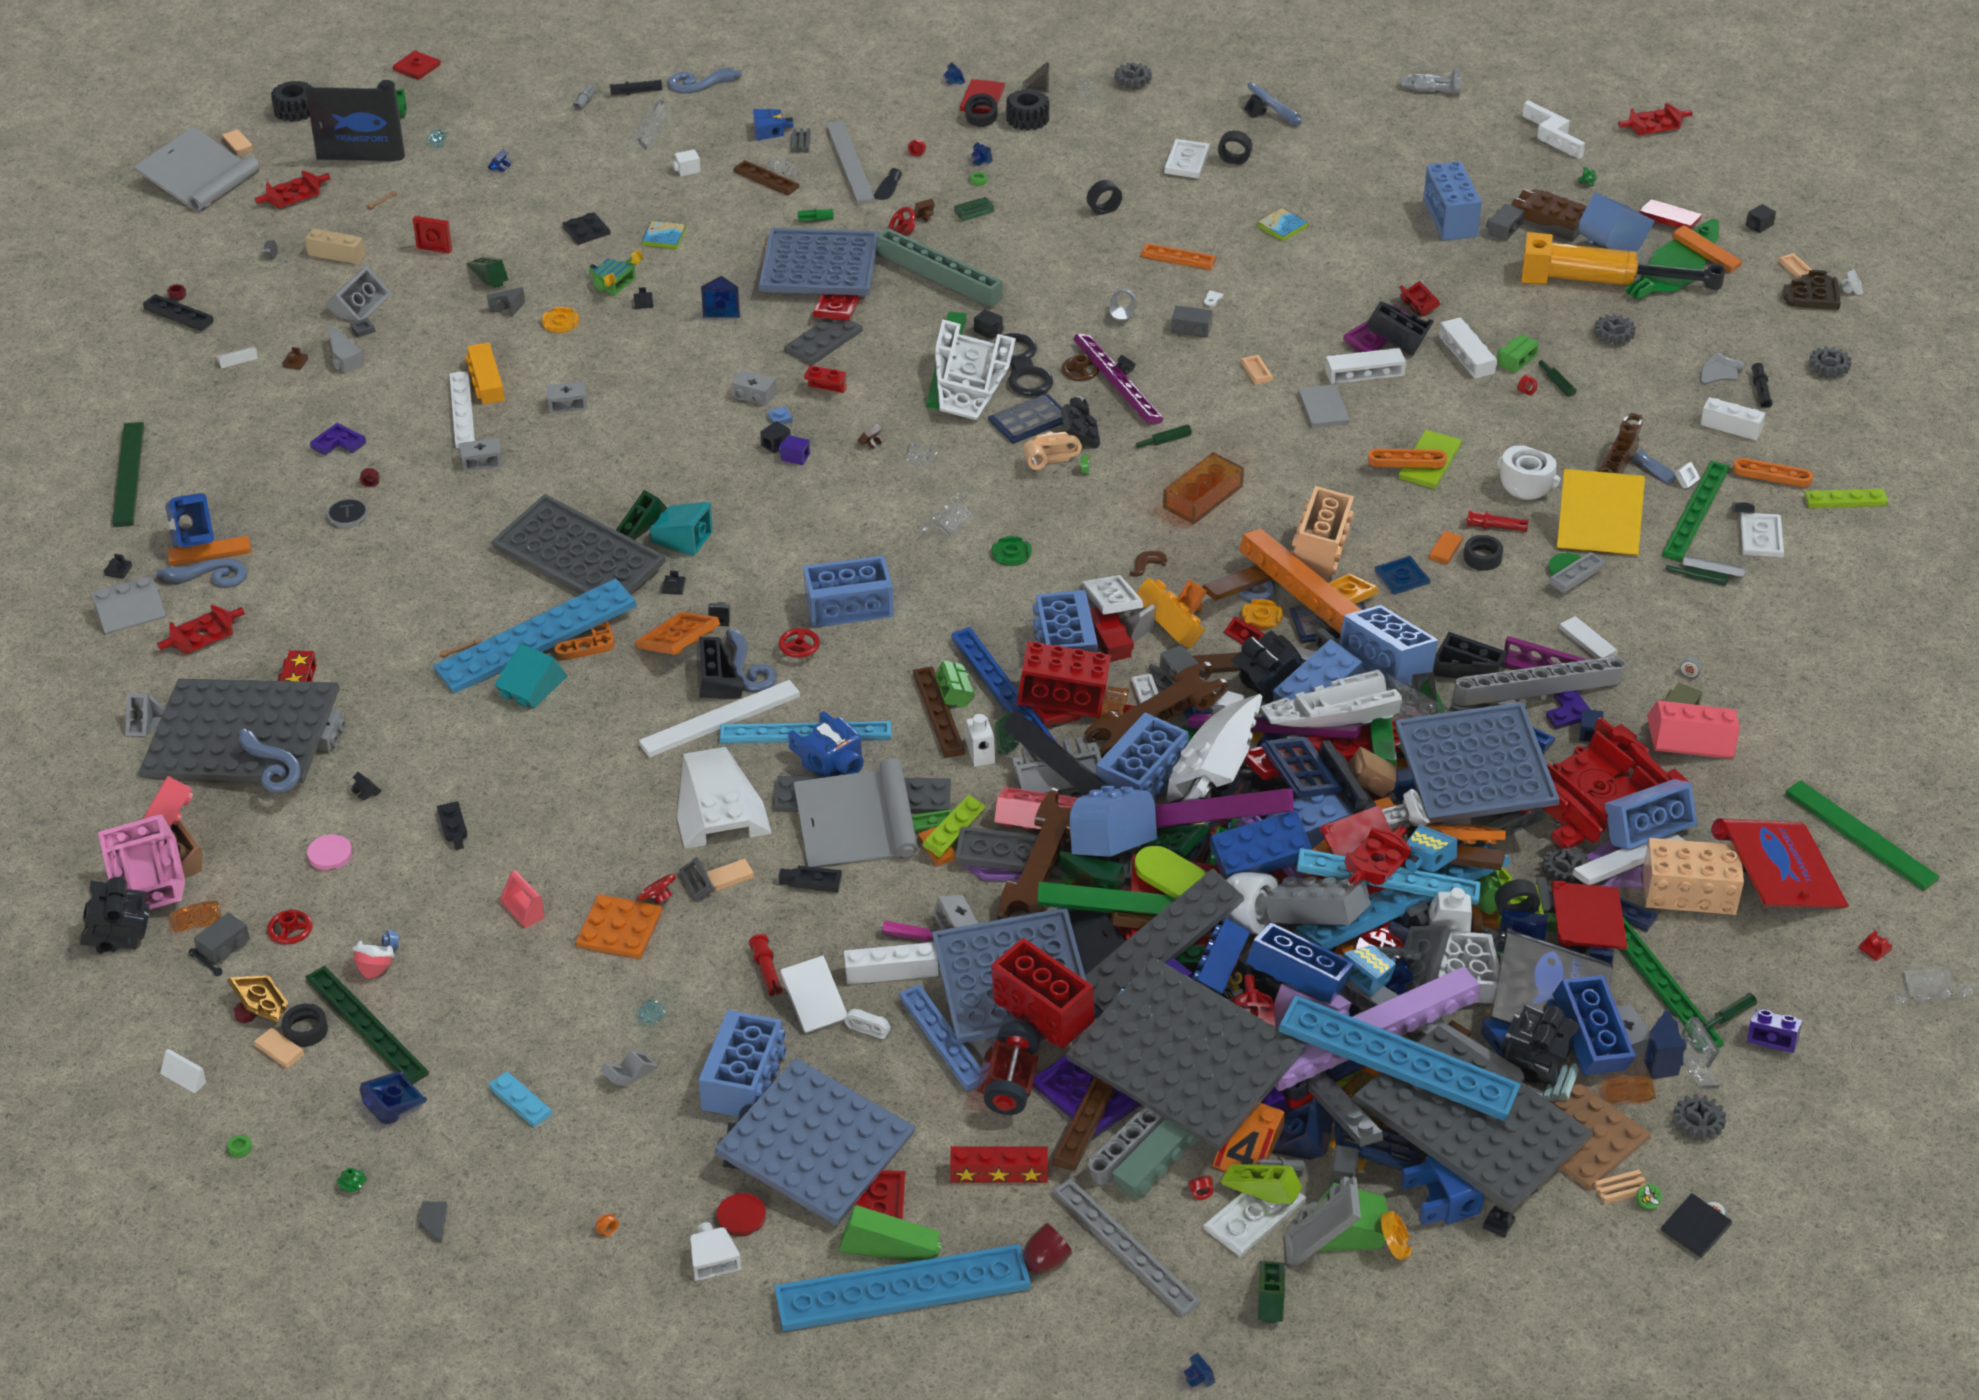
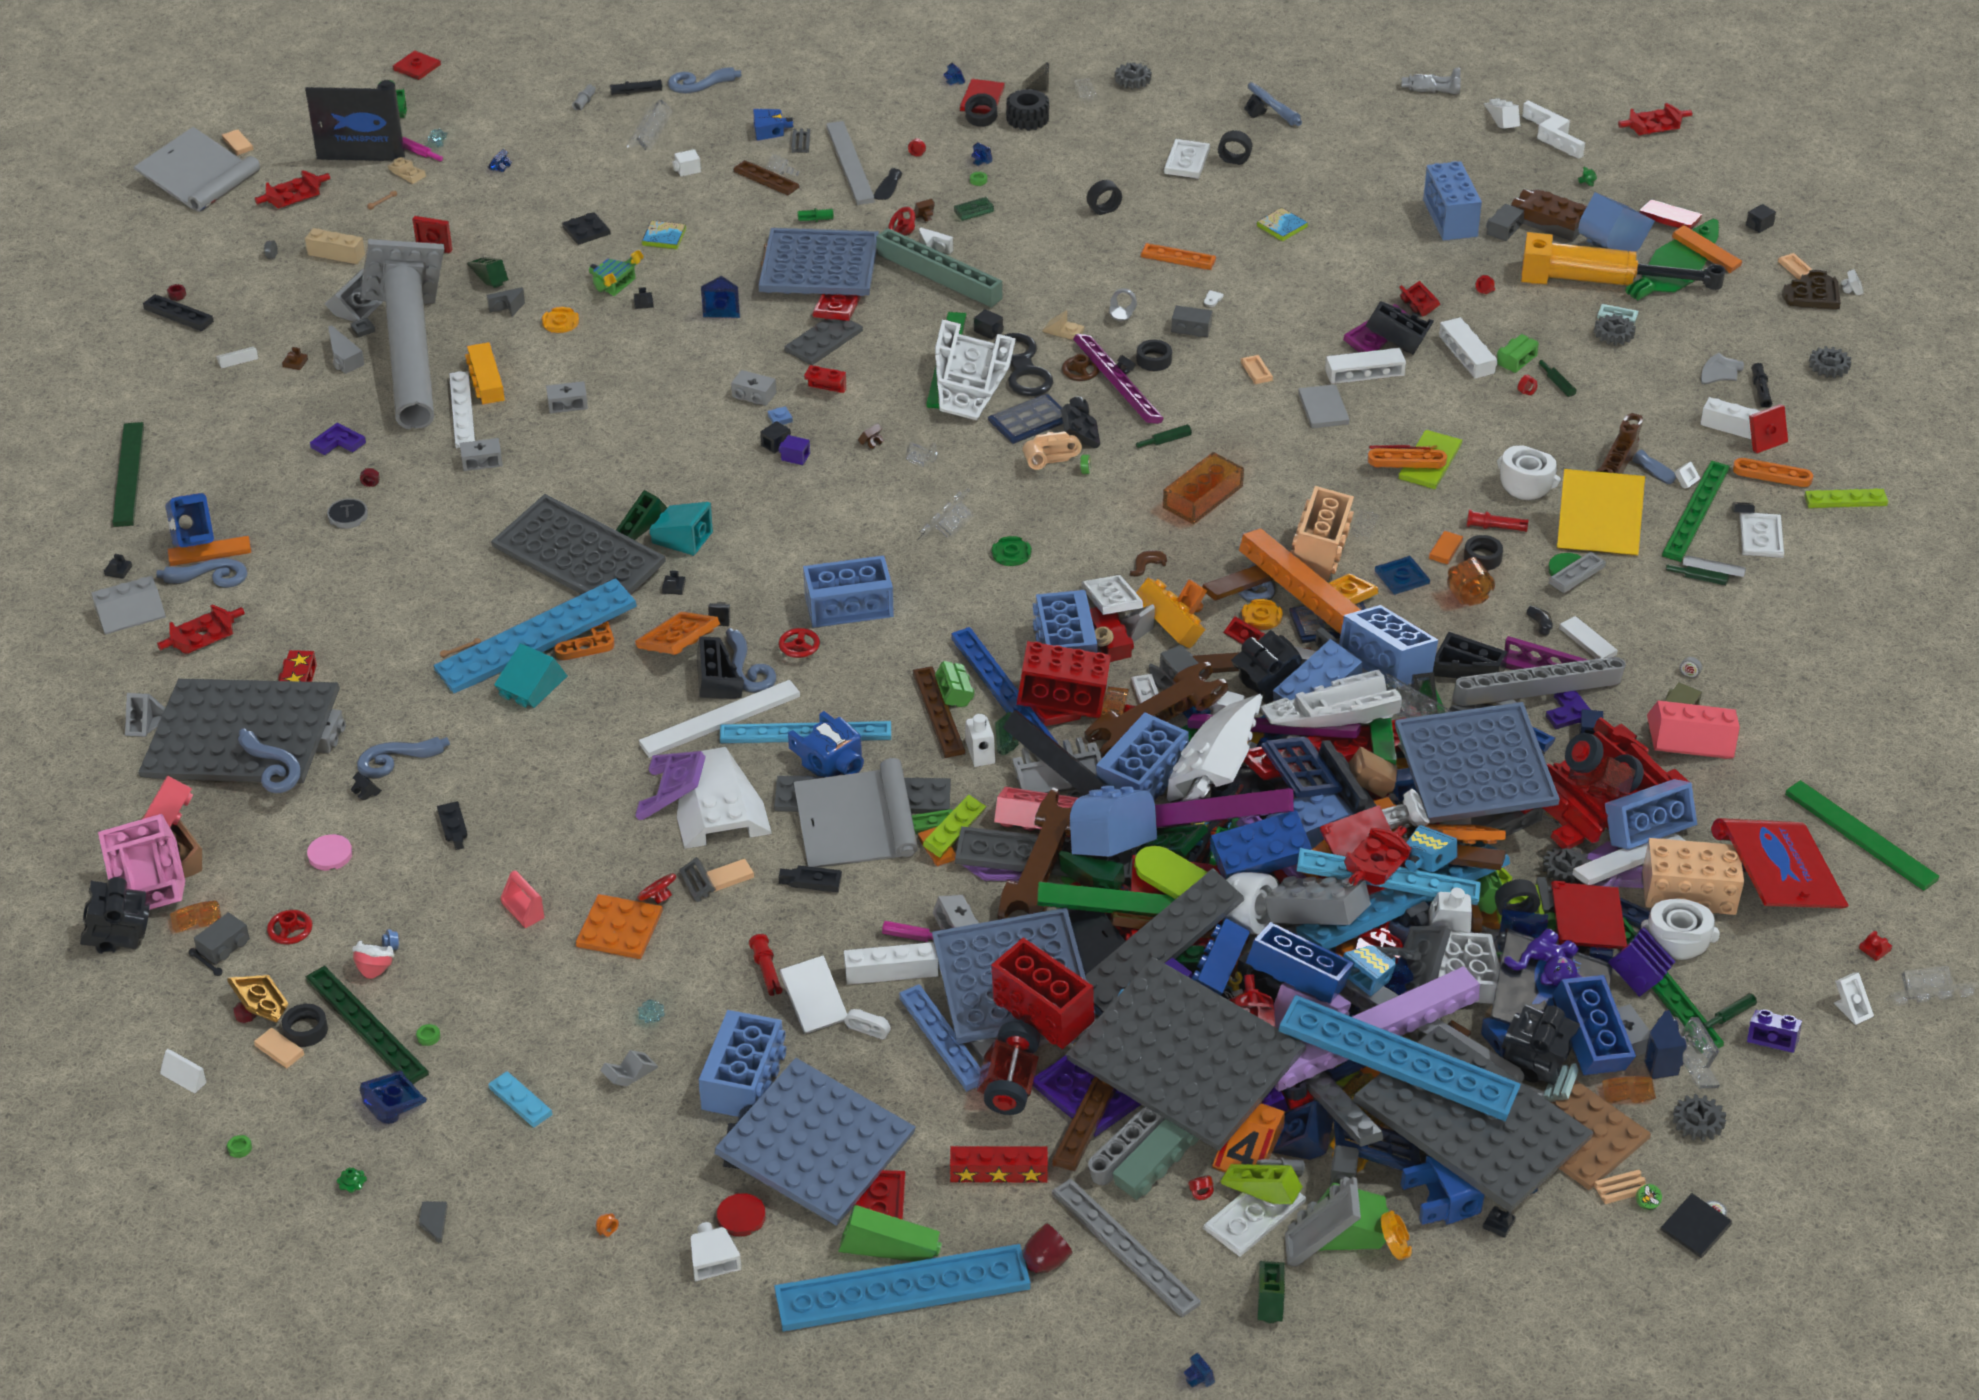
black tyre [271,81,312,122] -> none
none -> sand blue plant [357,737,450,778]
none -> light grey piece [360,239,444,429]
none -> tan slope [388,158,426,184]
none -> dark pink axle [403,137,443,161]
none -> bright green tile [416,1024,440,1046]
none -> medium lavender wing [635,751,706,820]
none -> white slope [919,227,953,254]
none -> tan slope [1043,310,1084,340]
none -> tan plate [1095,627,1114,646]
none -> black tyre [1136,339,1172,371]
none -> red piece [1369,445,1437,449]
none -> clear orange brick [1447,557,1495,606]
none -> red tile [1475,275,1495,294]
none -> white slope [1484,99,1520,128]
none -> dark purple animal [1504,929,1581,986]
none -> black arm [1527,605,1553,635]
none -> brick [1565,733,1644,797]
none -> light aqua tile [1597,304,1638,324]
none -> dark purple plate [1608,927,1675,997]
none -> white piece [1641,899,1719,960]
none -> red plate [1749,404,1788,453]
none -> white slope [1834,973,1874,1025]

